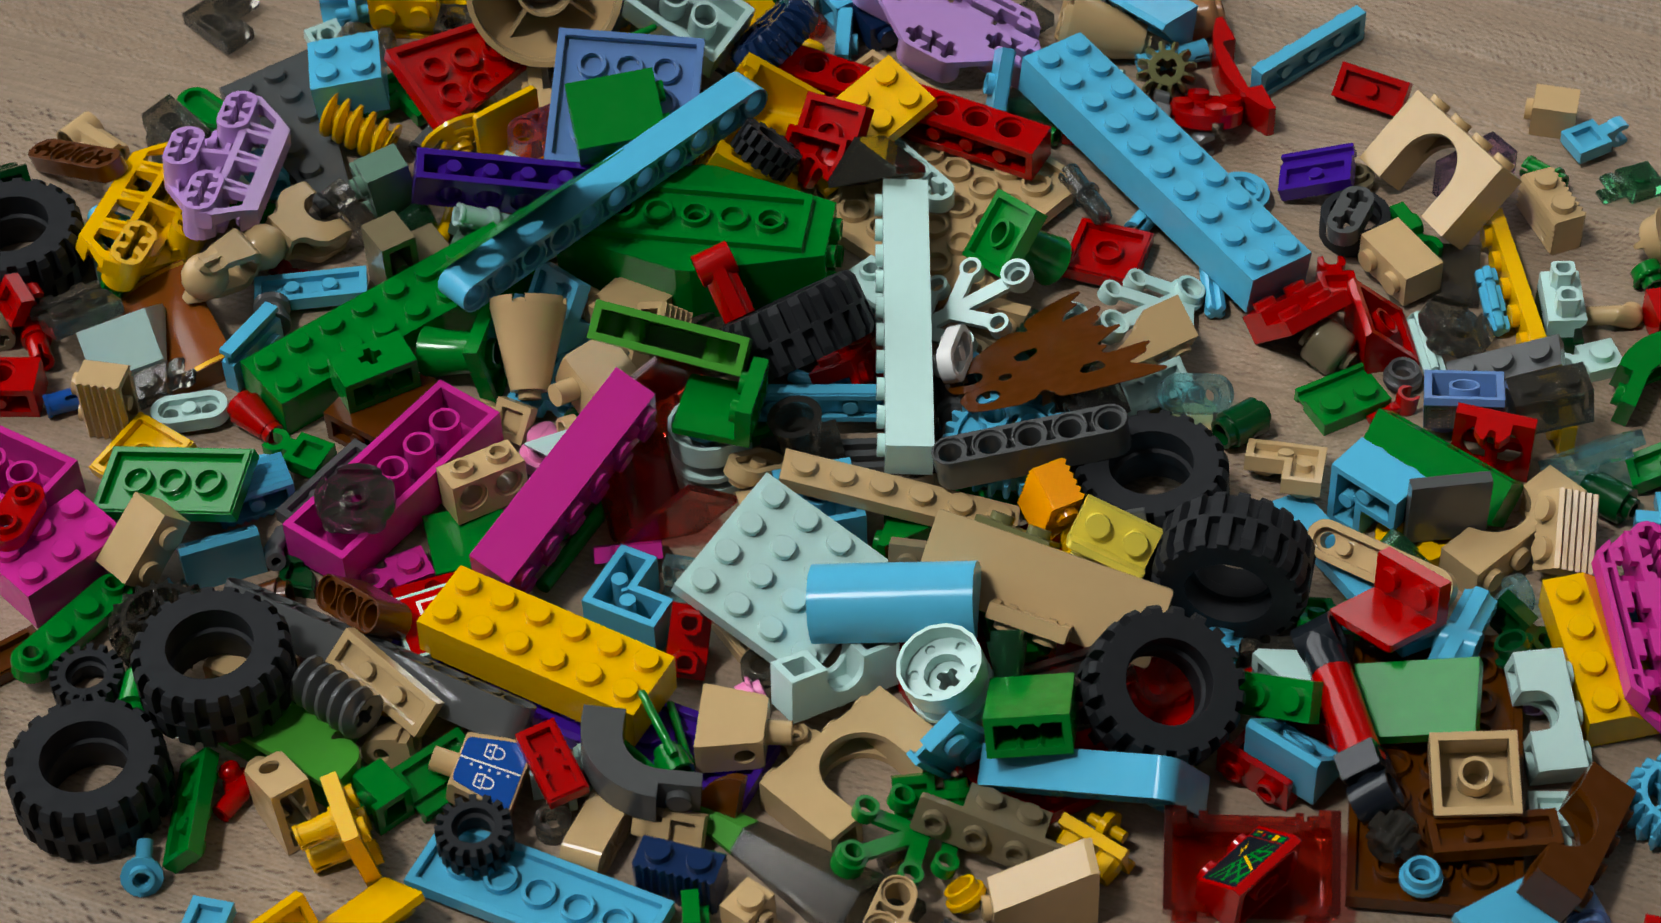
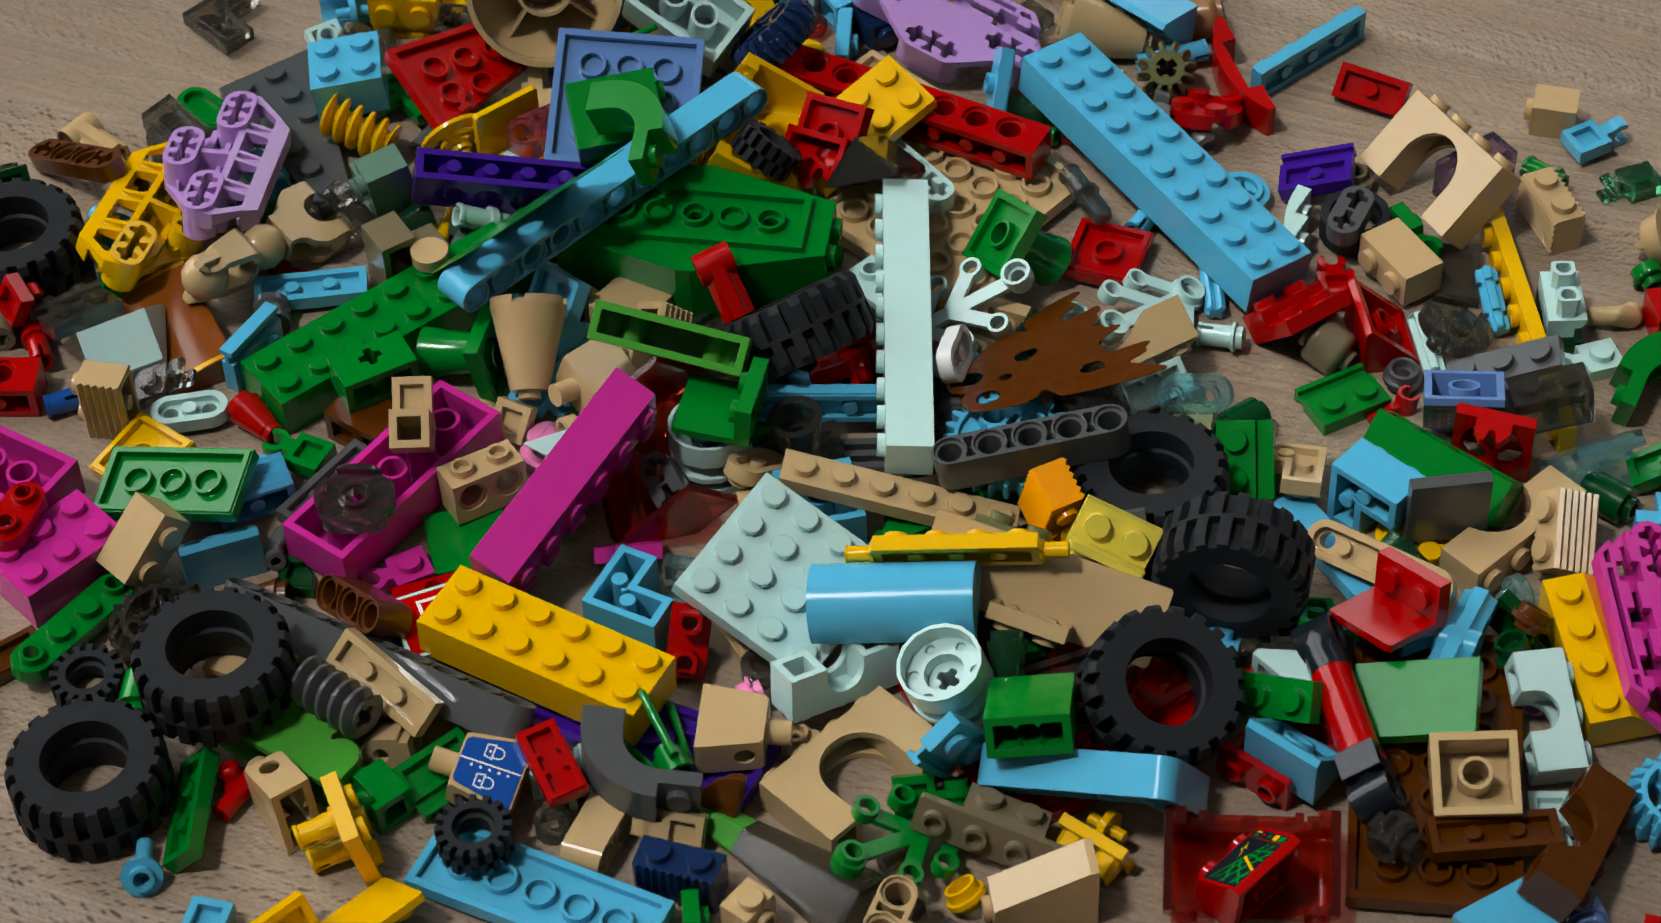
green bar [536,500,613,593] -> none
medium azure plate [1399,855,1443,898] -> none
none -> tan brick [388,376,436,454]
none -> tan tile [410,237,450,273]
none -> green arch [585,80,677,185]
none -> dark grey beam [638,451,697,521]
none -> yellow plate [844,528,1070,566]
none -> light aqua pin [1196,321,1246,353]
none -> green plate [1216,419,1277,500]
none -> light aqua slope [1284,184,1314,248]
none -> reddish brown plate [1511,600,1552,637]

